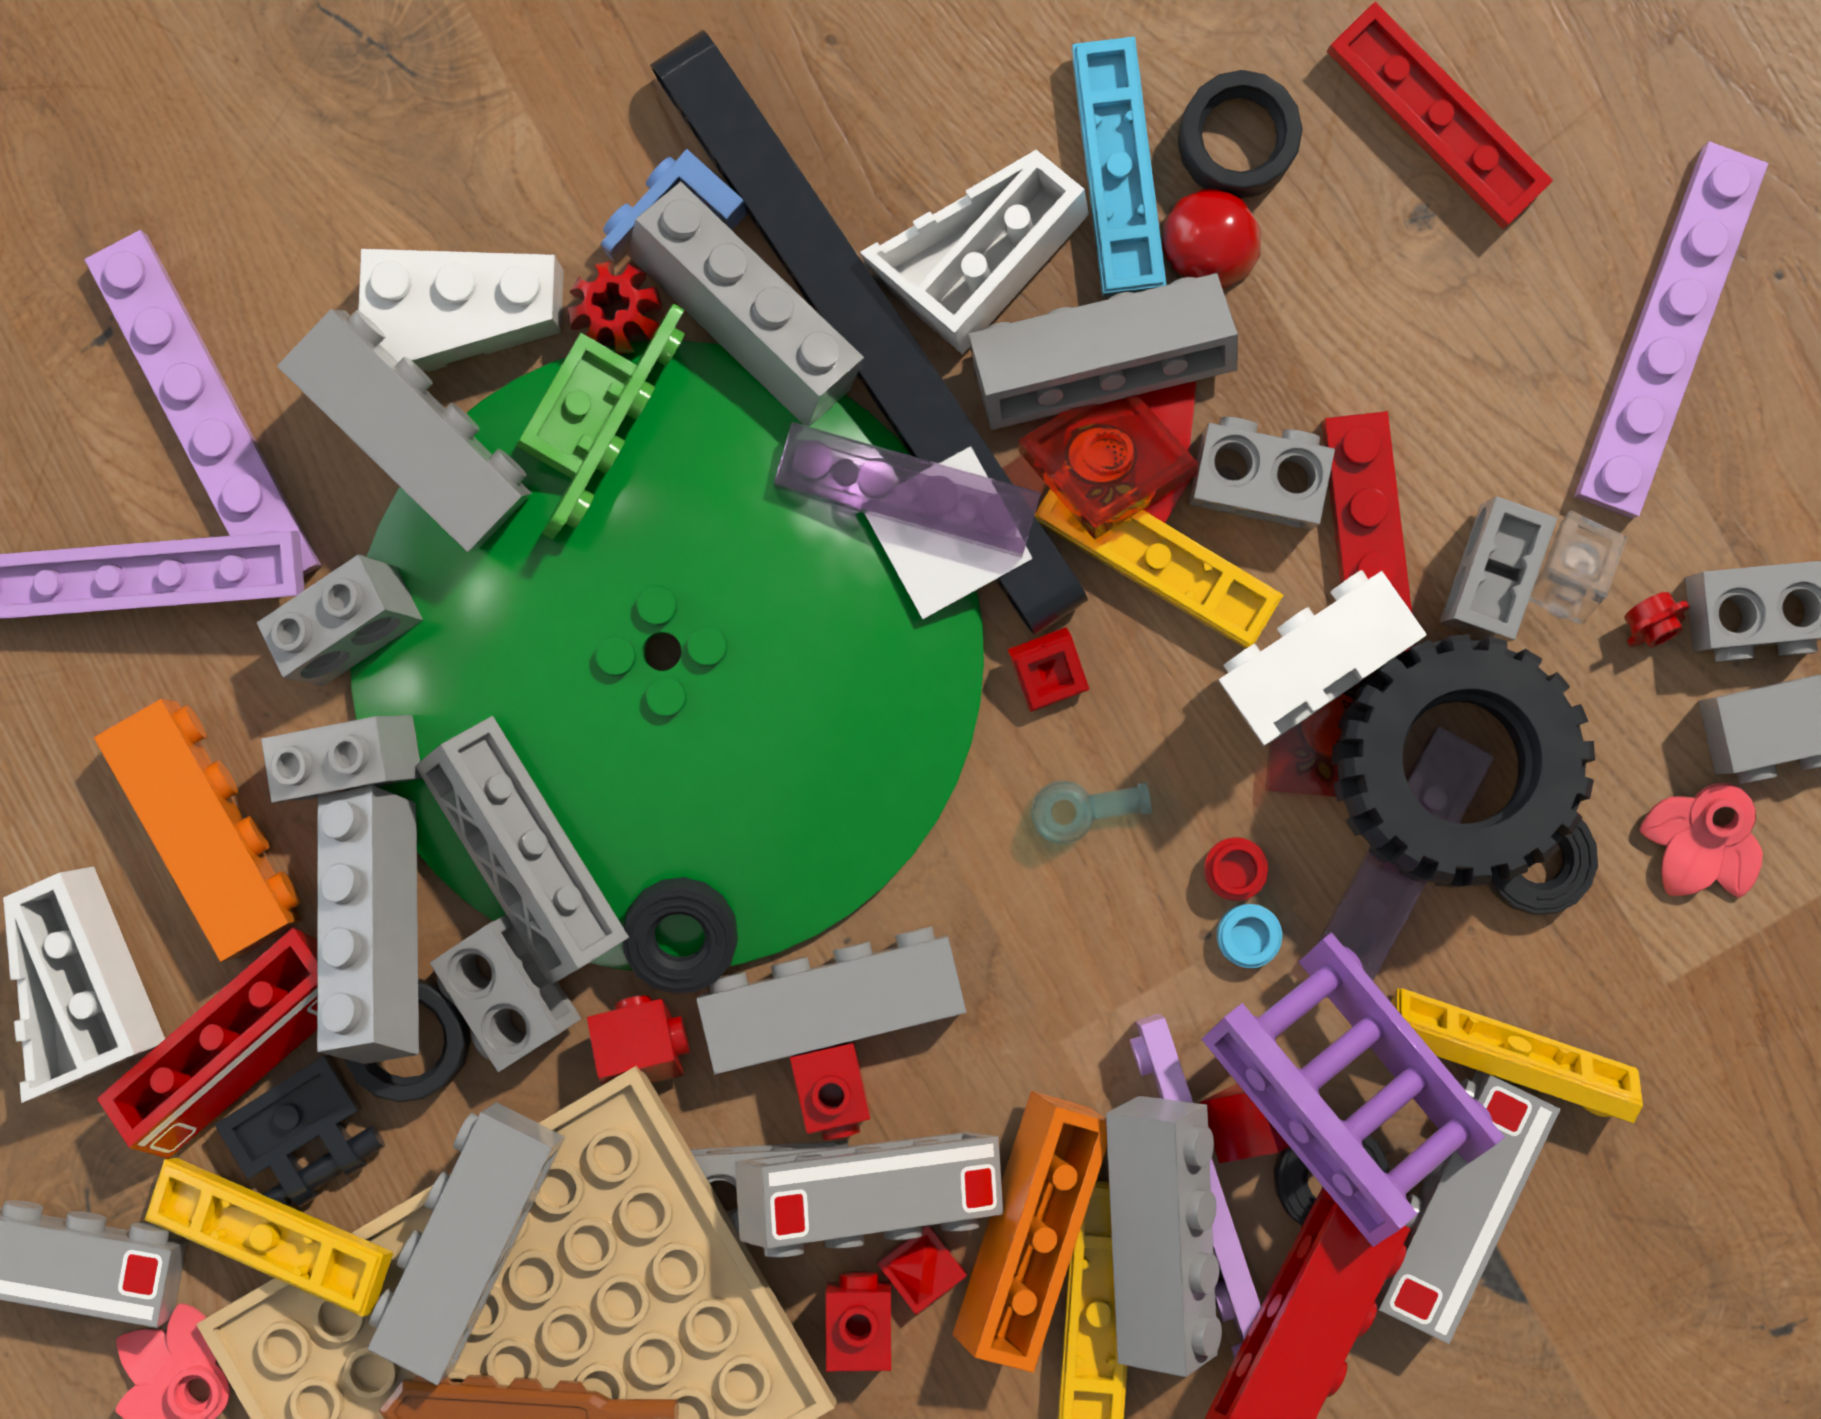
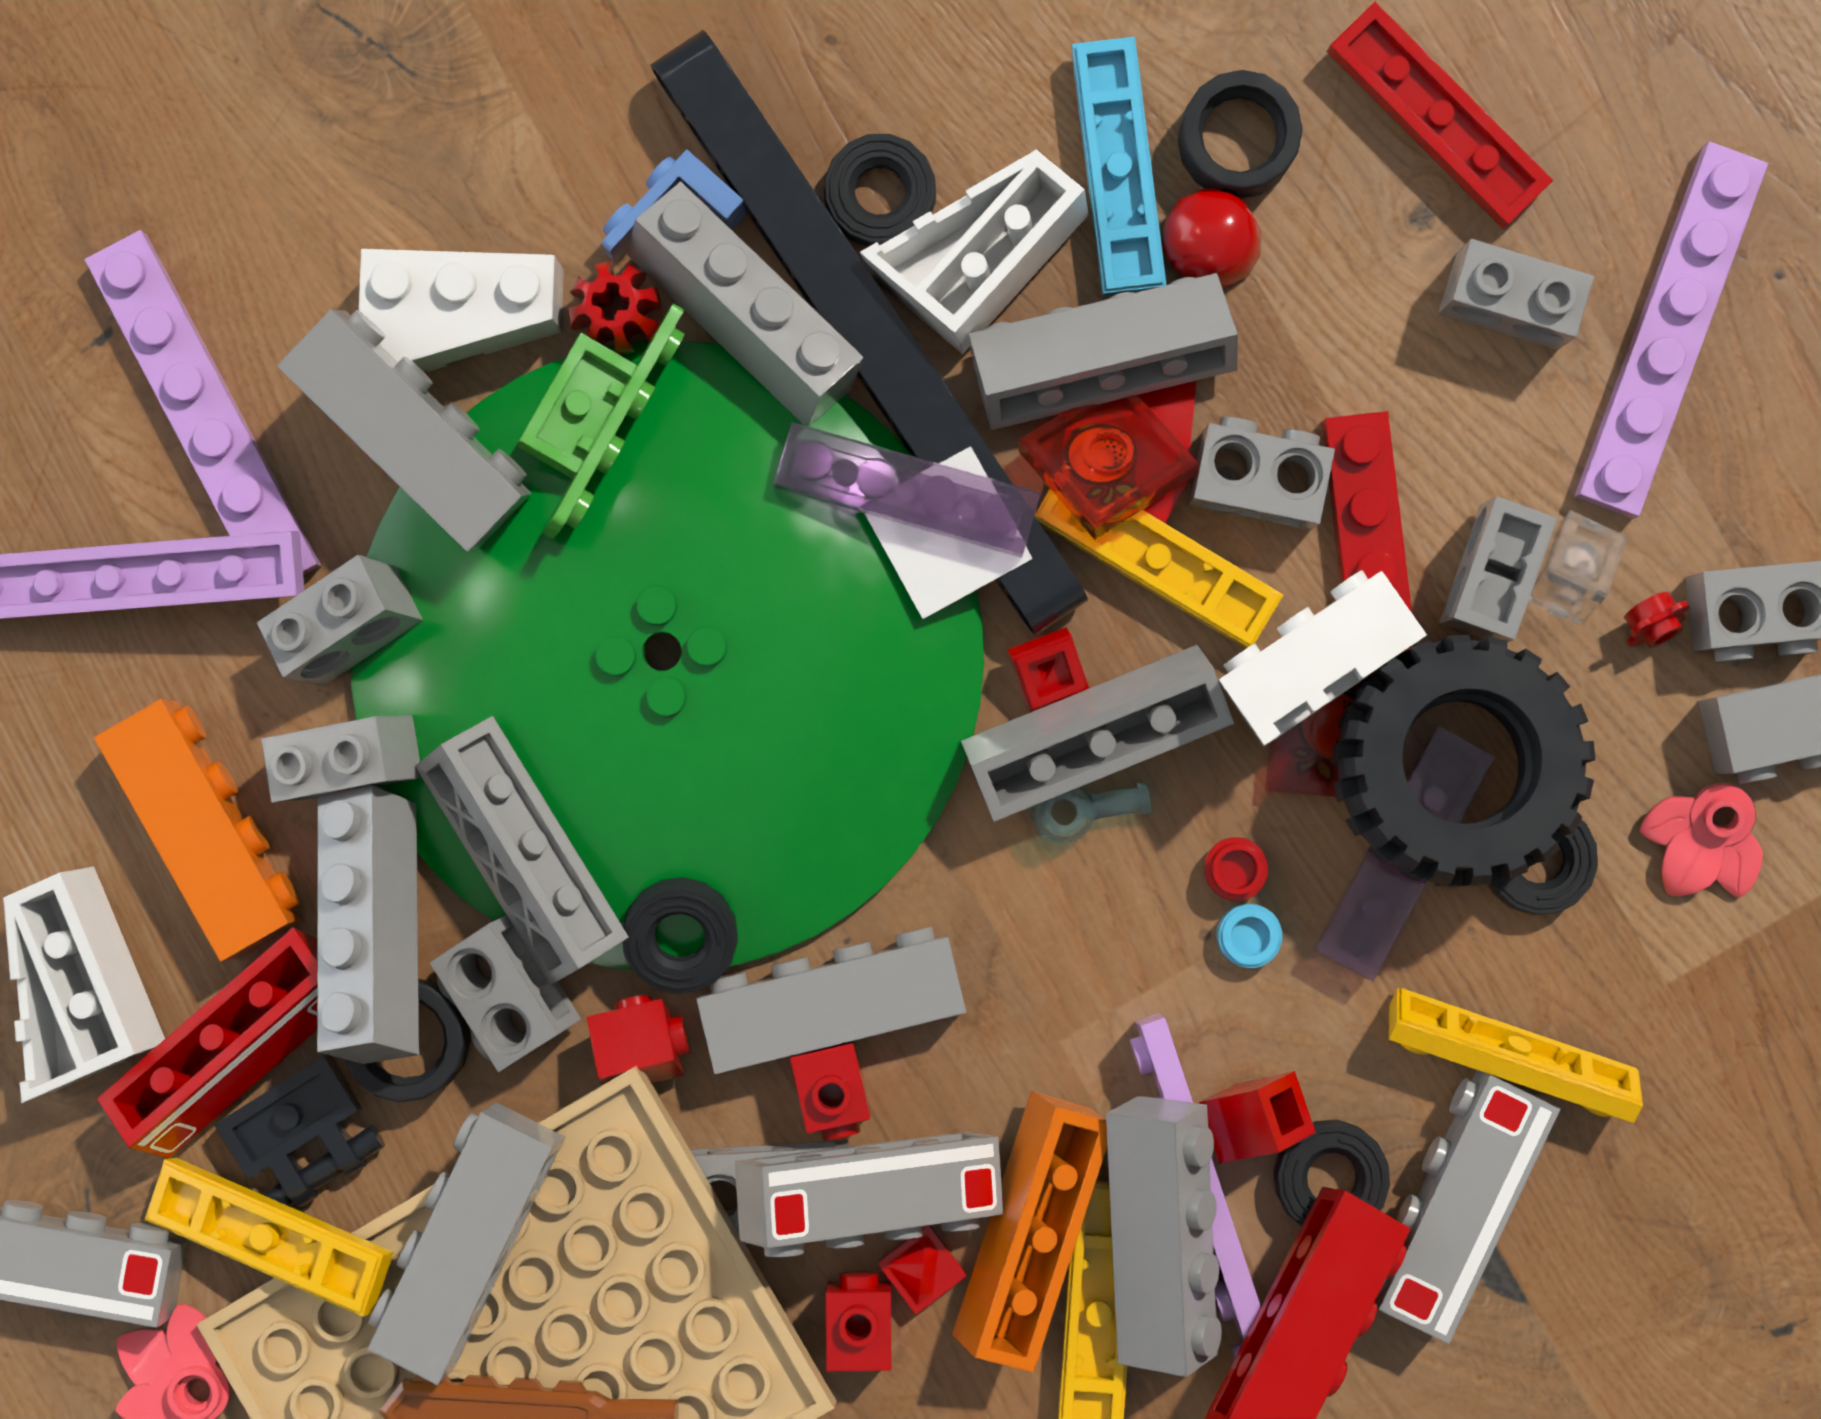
medium lavender fence [1201,932,1505,1247] -> none
none -> black tyre [824,134,936,247]
none -> light grey brick [961,645,1234,822]
none -> light grey brick [1438,239,1594,350]

